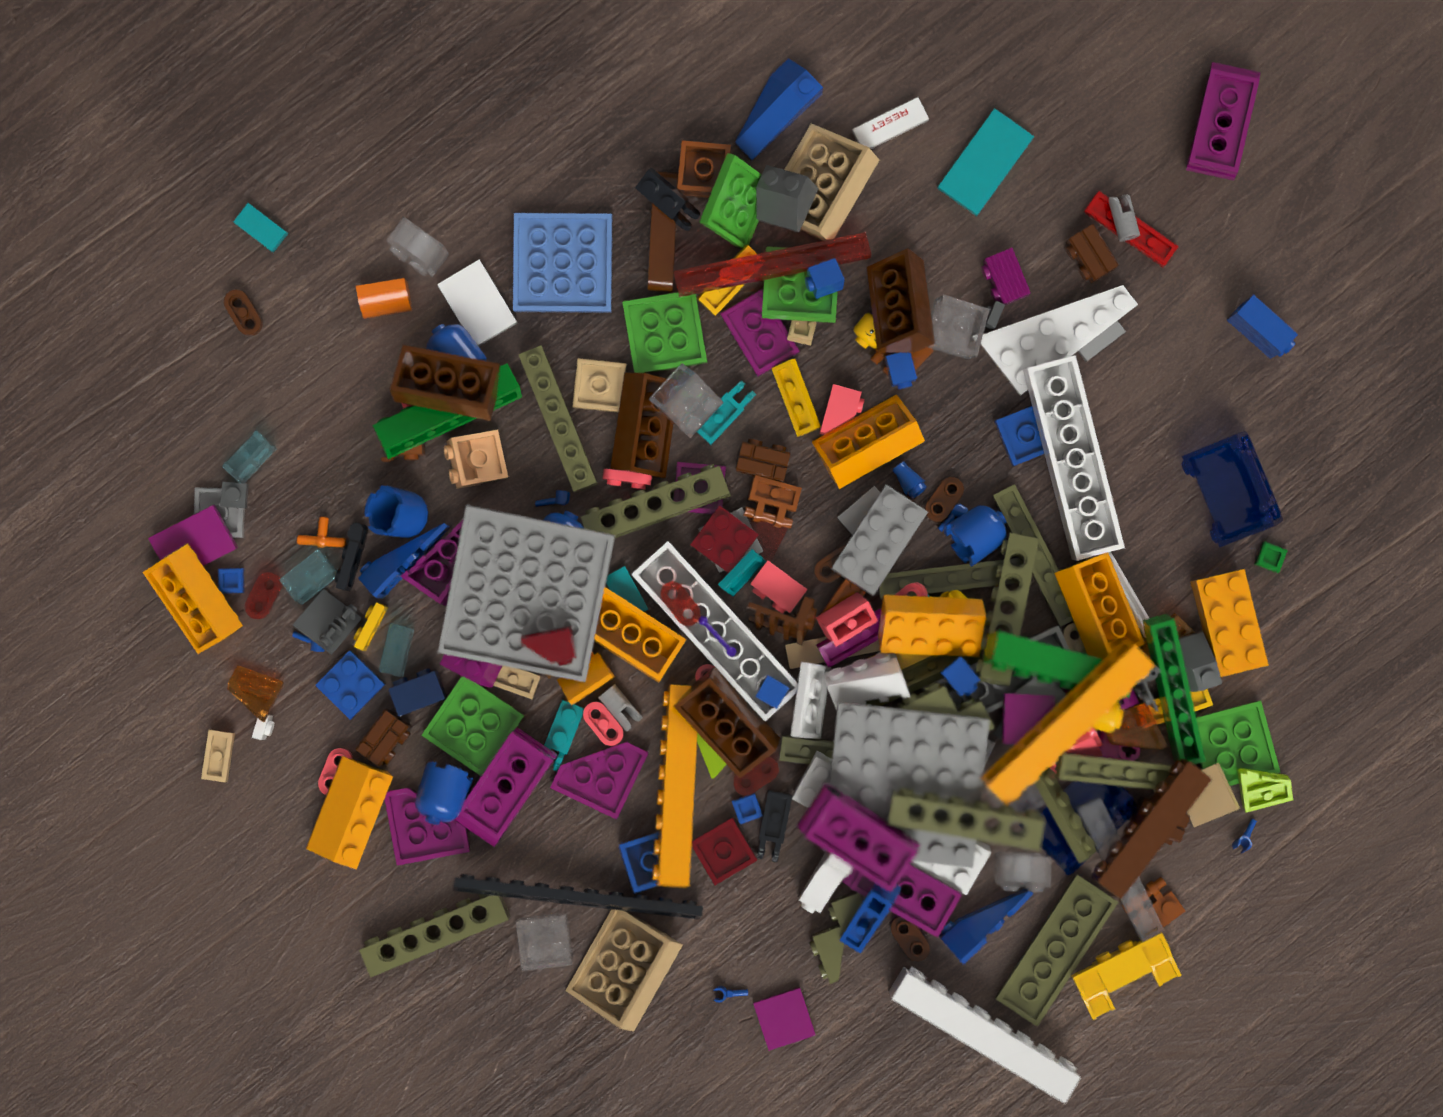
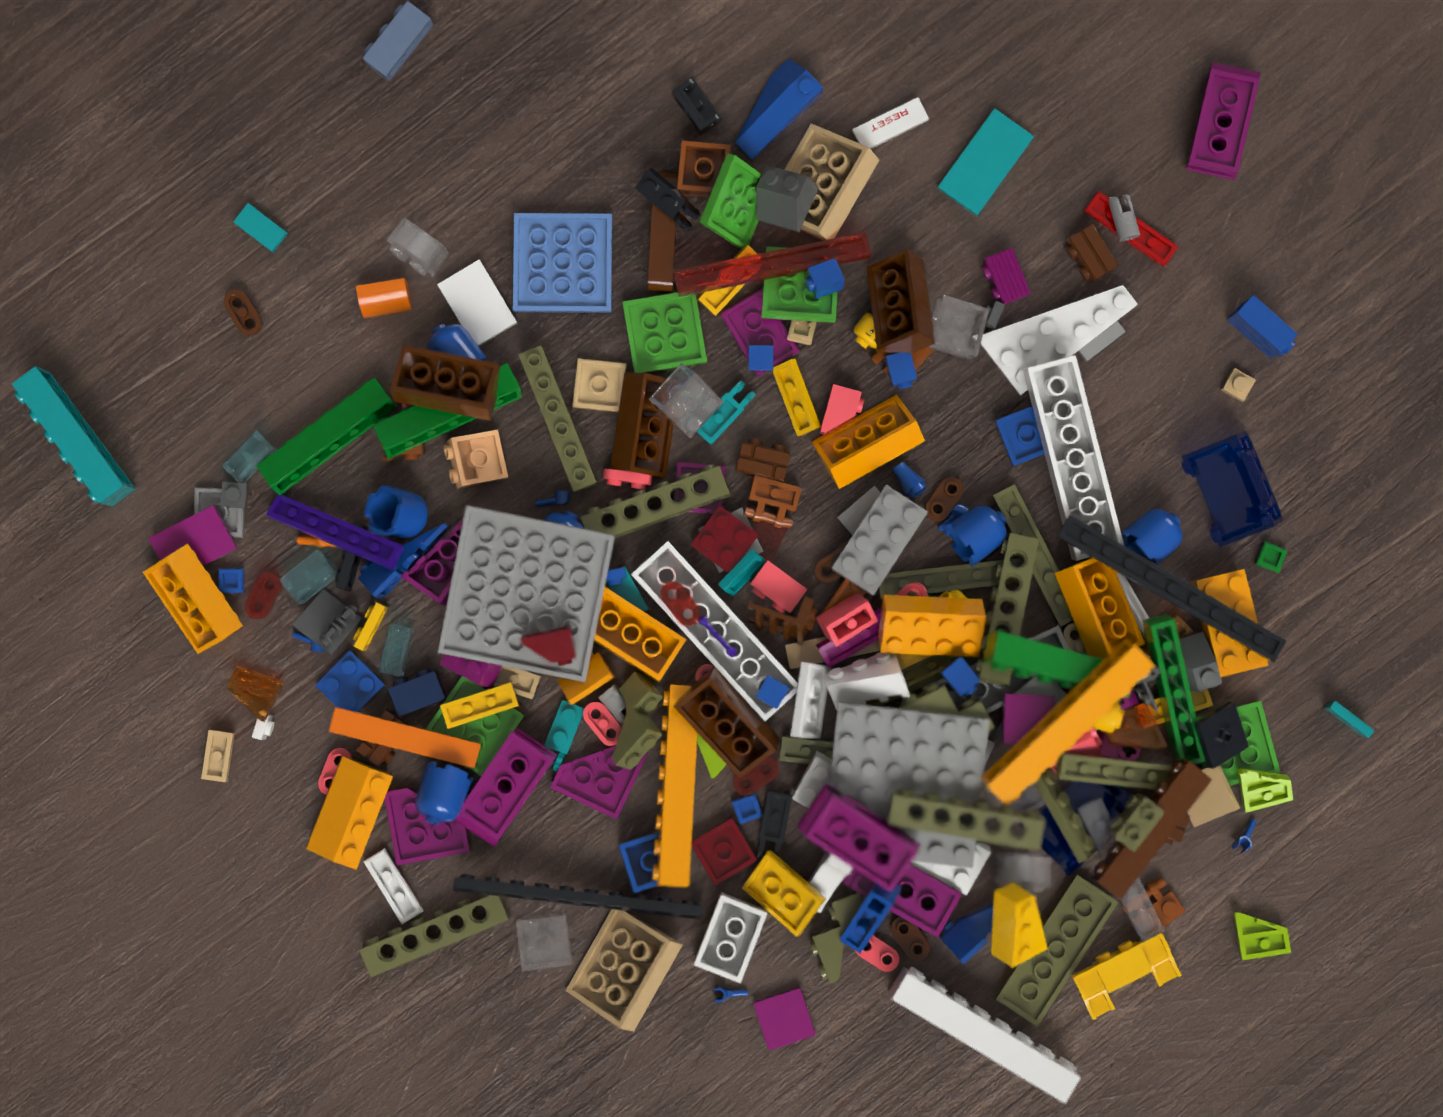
none -> teal brick [12,366,136,506]
none -> green brick [256,377,398,495]
none -> dark purple plate [266,494,404,570]
none -> orange tile [329,707,481,768]
none -> sand blue brick [362,1,434,82]
none -> white tile [363,848,424,924]
none -> yellow plate [440,682,519,729]
none -> blue plate [606,568,627,586]
none -> olive arch [612,672,664,770]
none -> black hinge [672,78,723,135]
none -> white brick [694,892,768,983]
none -> yellow tile [742,850,826,937]
none -> blue tile [748,345,773,371]
none -> coral plate [855,935,899,972]
none -> yellow wedge [991,882,1048,968]
none -> black plate [1056,515,1286,662]
none -> olive bracket [1107,793,1164,851]
none -> blue cylinder [1121,509,1183,565]
none -> black plate [1194,702,1249,769]
none -> tan plate [1221,368,1256,402]
none -> lime wing [1233,912,1291,960]
none -> teal tile [1323,700,1374,738]

